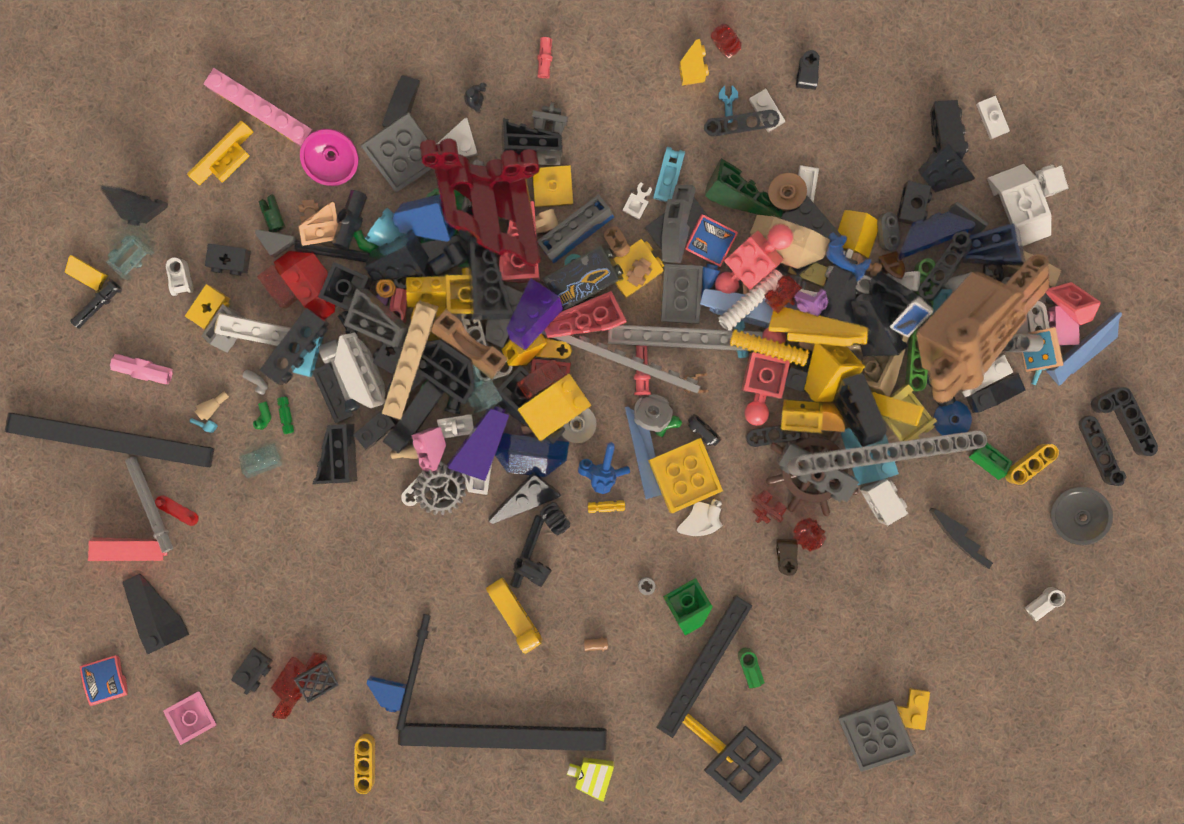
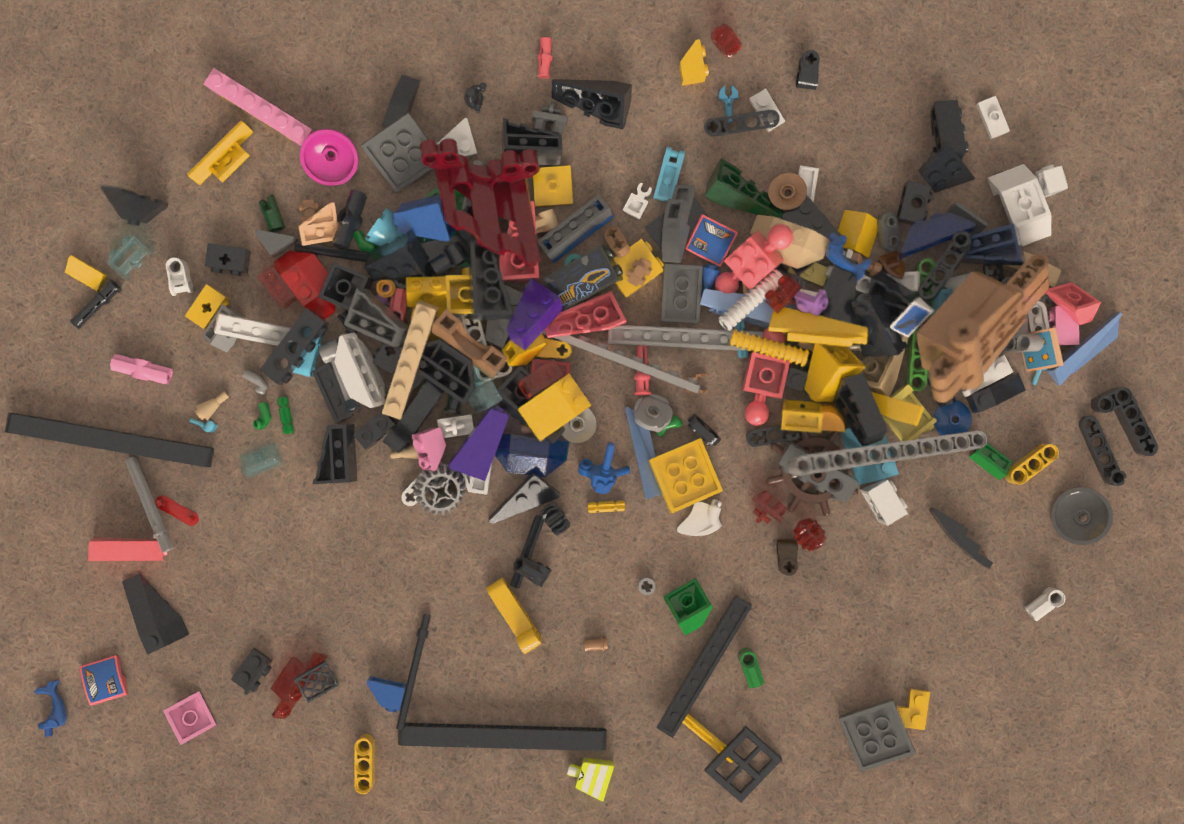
none -> blue animal [34,680,67,737]
none -> black wedge [552,79,632,130]

